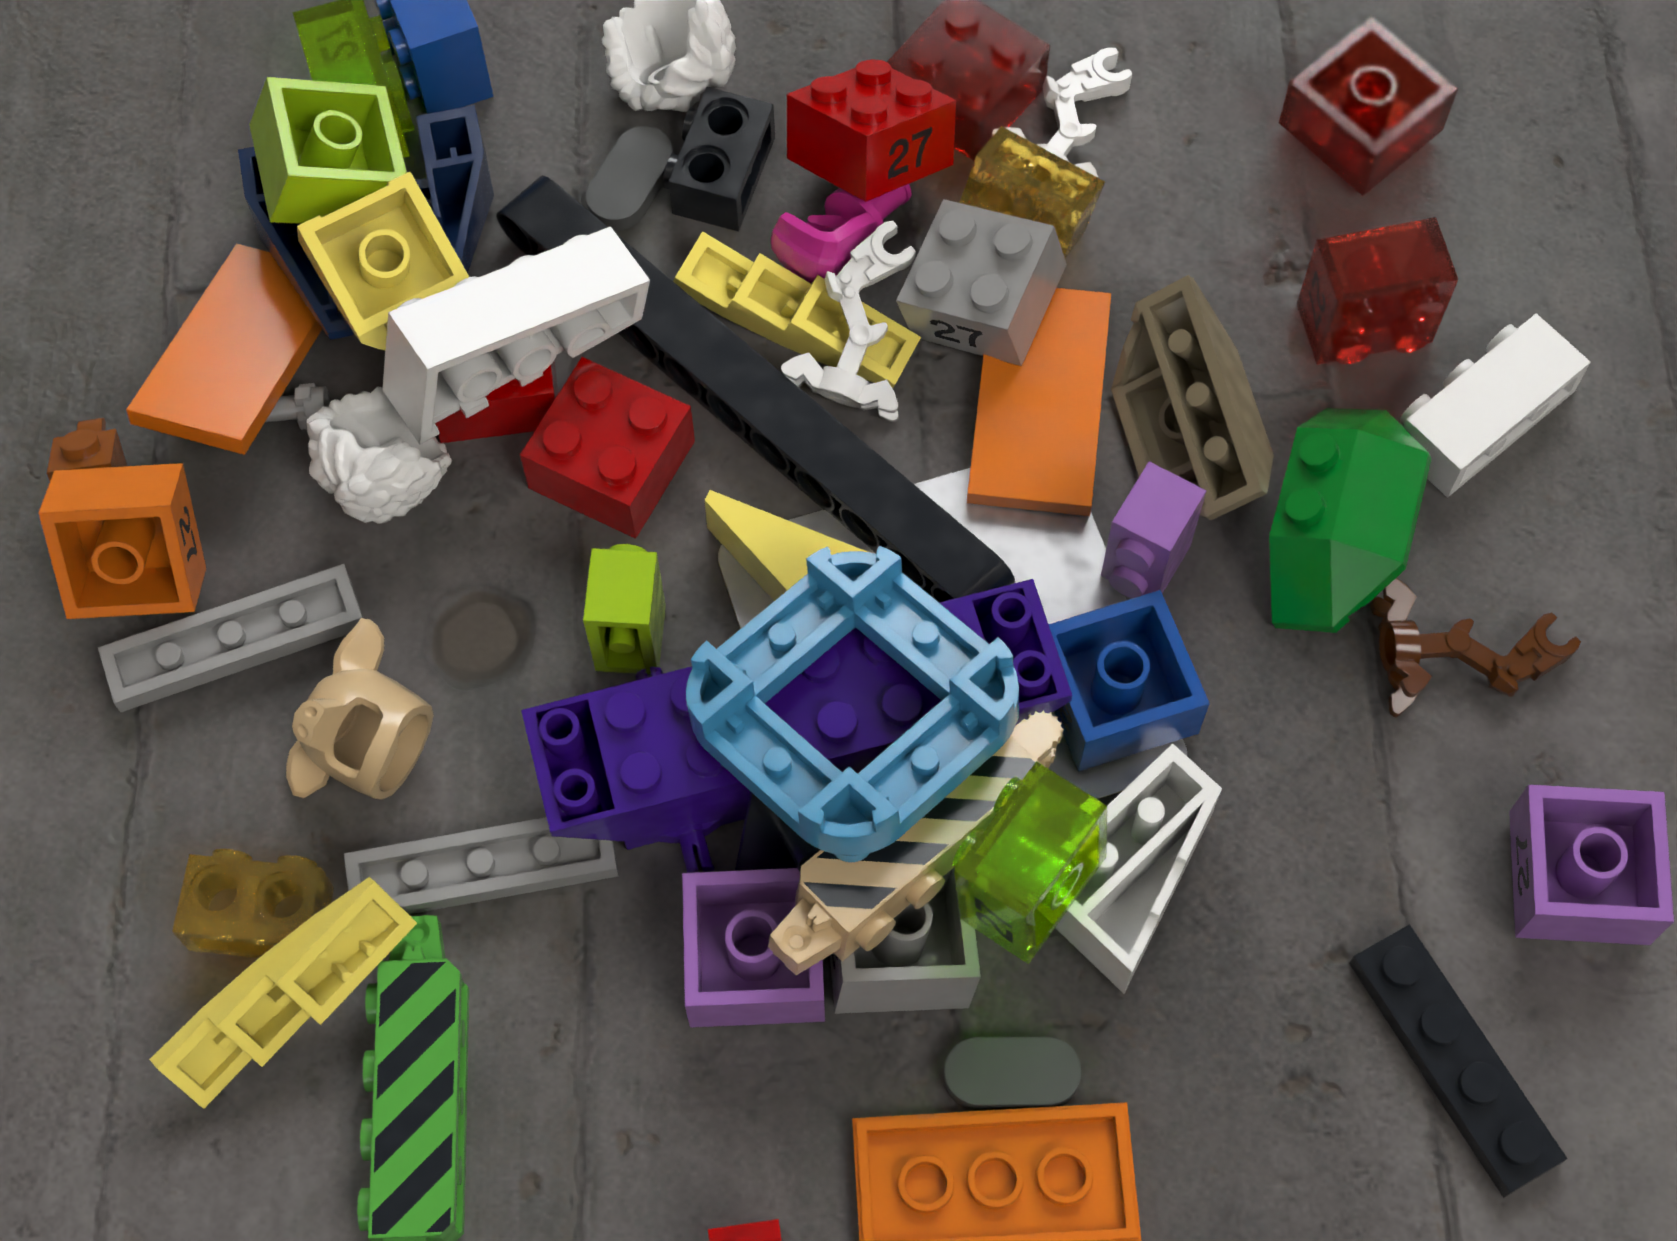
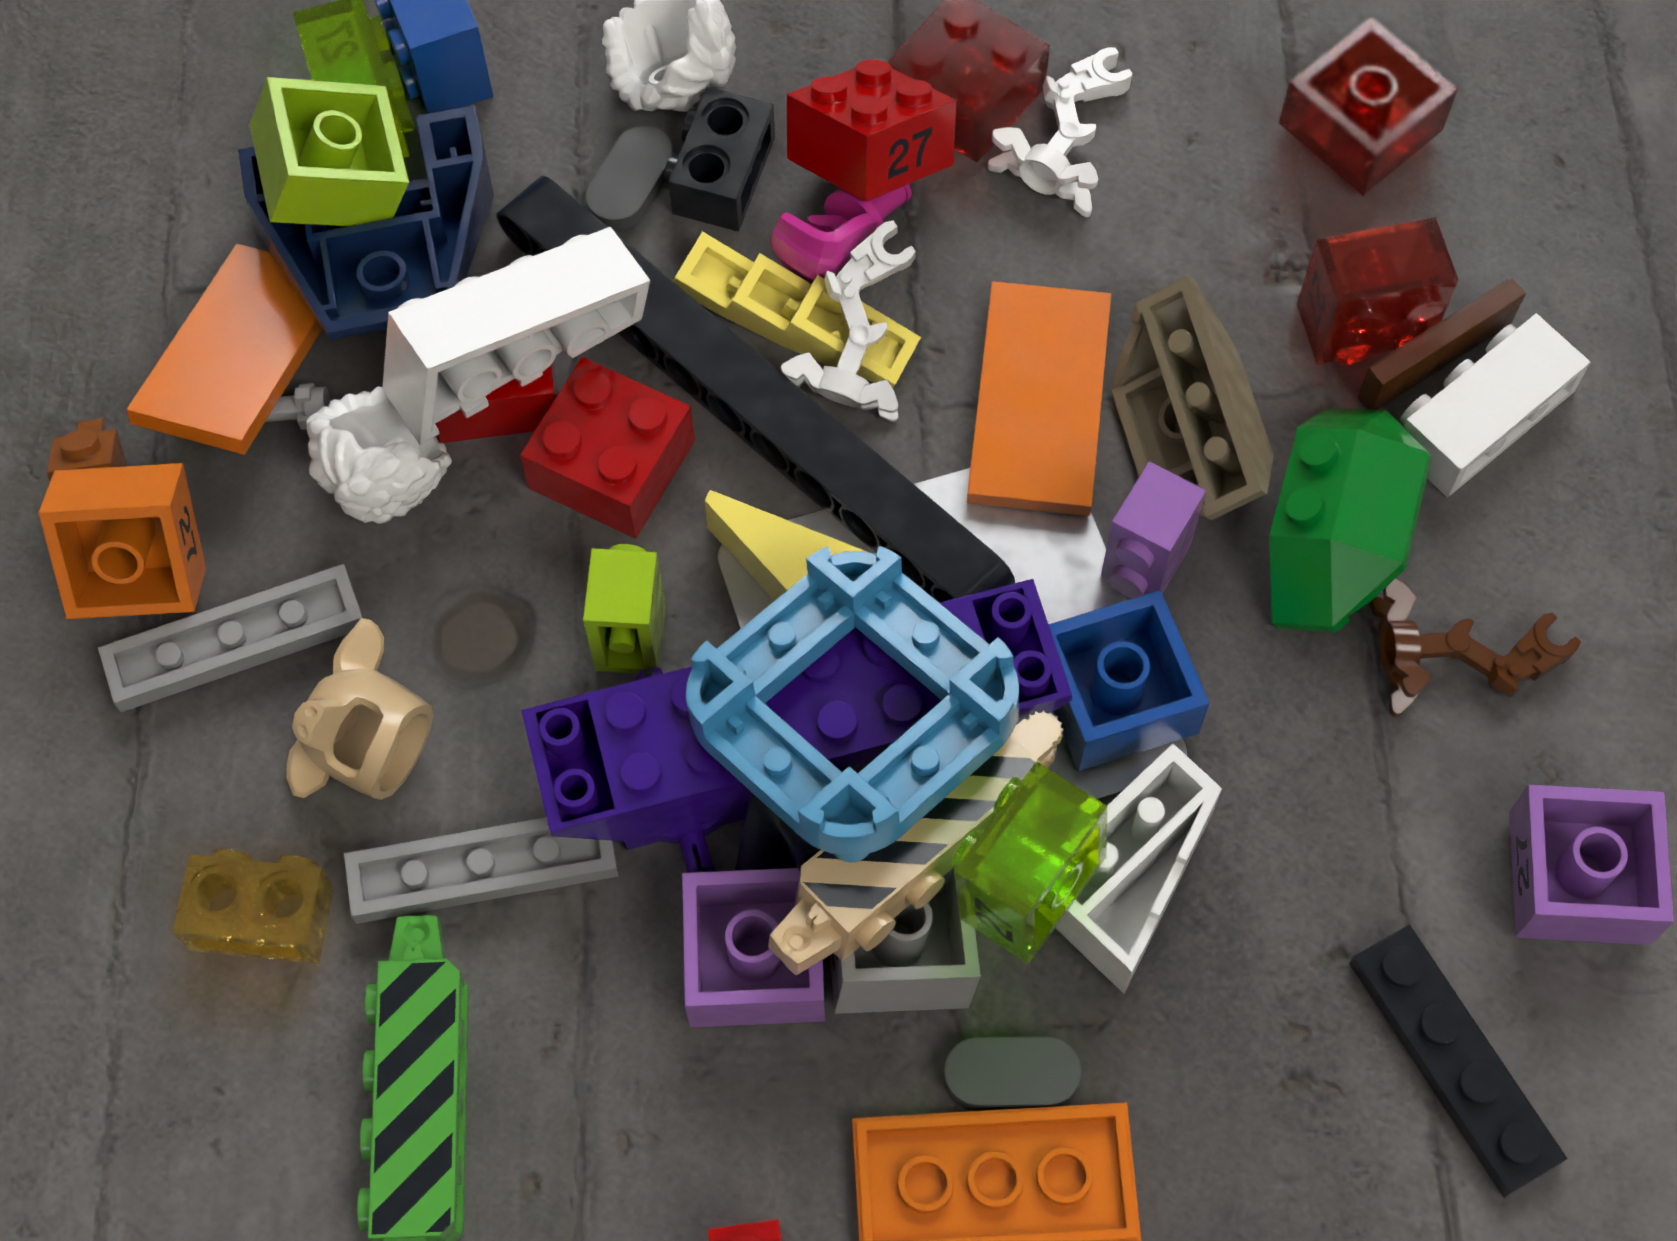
light yellow slope [149,877,417,1109] -> none
light yellow slope [297,172,469,351] -> none
light grey brick [896,199,1067,366] -> none
clear yellow brick [959,126,1105,258] -> none
none -> reddish brown tile [1358,278,1526,410]

